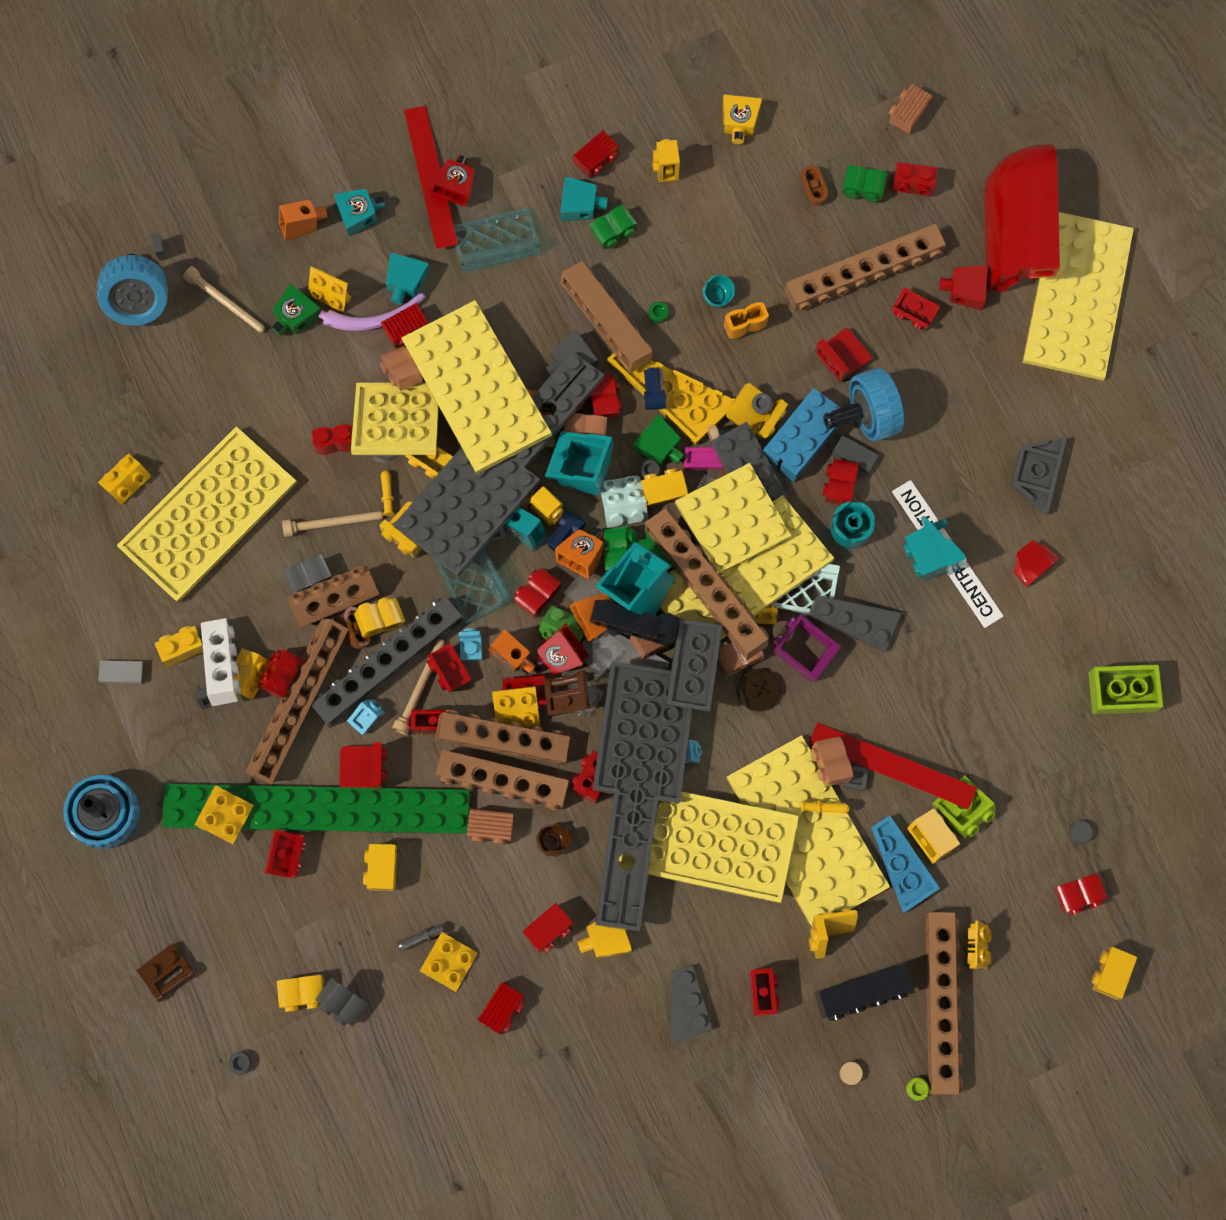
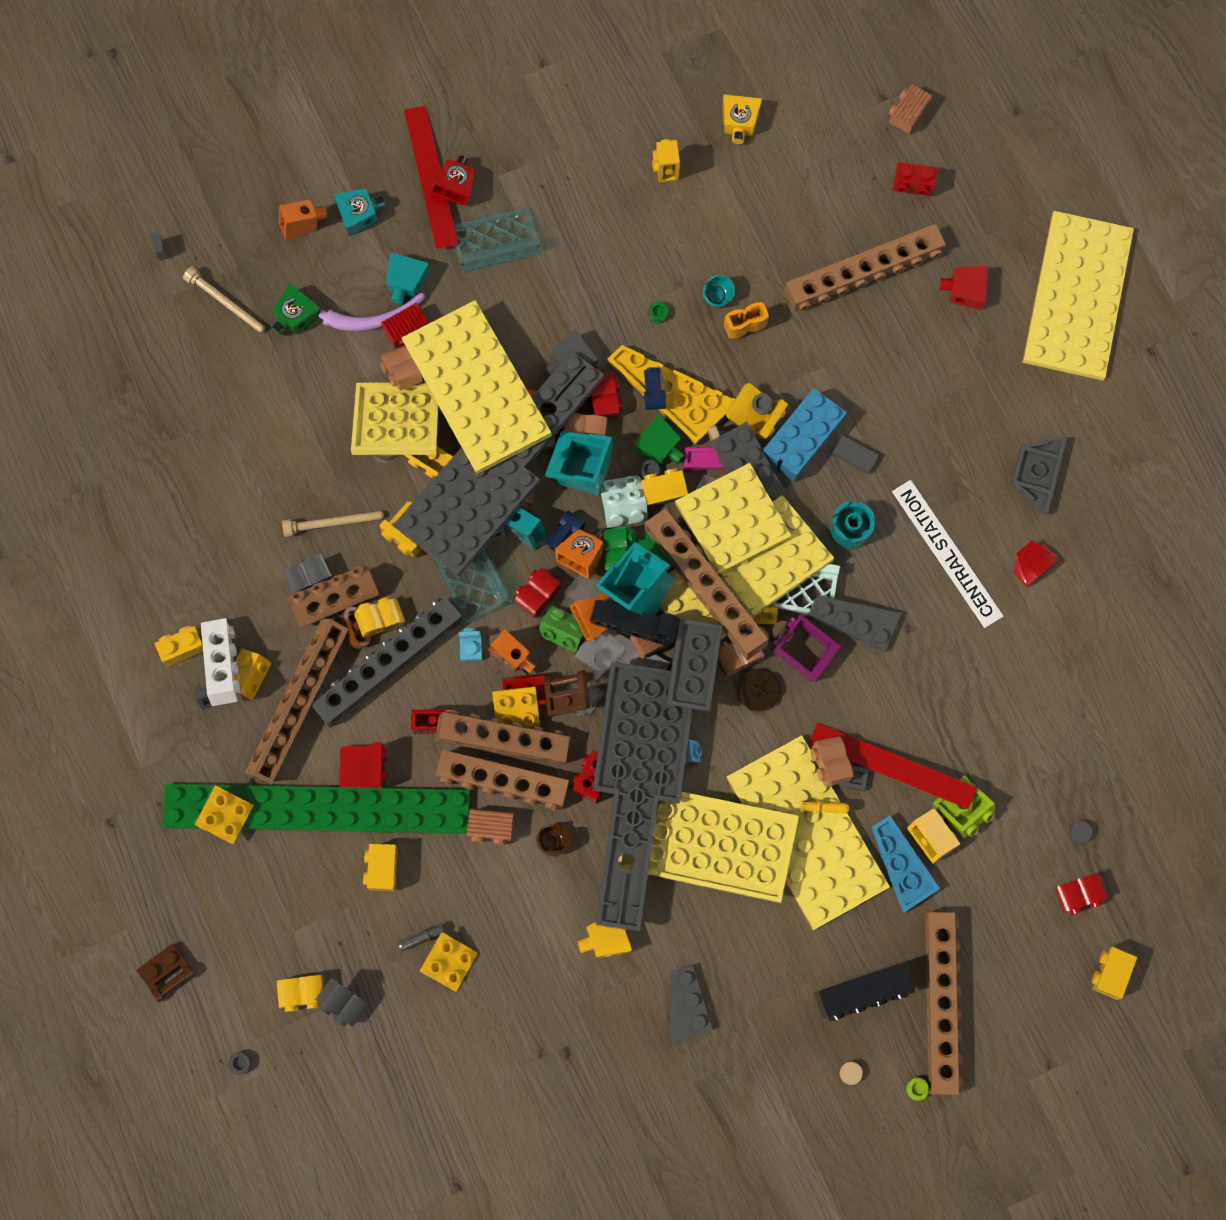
dark azure wheel [63,774,141,849] -> none
dark azure wheel [97,254,168,326] -> none
yellow bracket [98,453,151,504] -> none
light grey tile [98,660,144,684] -> none
light yellow plate [117,427,297,603] -> none
red brick [257,649,303,698] -> none
red bracket [264,830,306,879] -> none
yellow hinge [308,266,351,313] -> none
red brick [312,424,353,455] -> none
medium azure bracket [347,699,385,735] -> none
yellow piece [381,470,394,516] -> none
tan piece [392,639,445,735] -> none
red bracket [426,642,472,693] -> none
red brick [477,982,525,1035] -> none
red brick [522,903,573,954] -> none
yellow brick [530,486,564,526] -> none
red torso [534,623,589,674] -> none
teal torso [560,177,608,221] -> none
medium nougat brick [560,261,653,373] -> none
red brick [573,130,619,178] -> none
green brick [589,204,637,249] -> none
red brick [749,968,780,1017] -> none
dark orange plate [800,165,828,205] -> none
yellow bracket [809,909,858,959] -> none
red bracket [815,328,872,383] -> none
red brick [822,458,859,505] -> none
dark azure wheel [823,368,904,441] -> none
green brick [842,165,887,203] -> none
red bracket [891,287,941,330] -> none
teal piece [903,516,967,582] -> none
yellow hinge [967,921,991,970] -> none
red panel [984,144,1060,292] -> none
lime brick [1088,665,1163,715] -> none

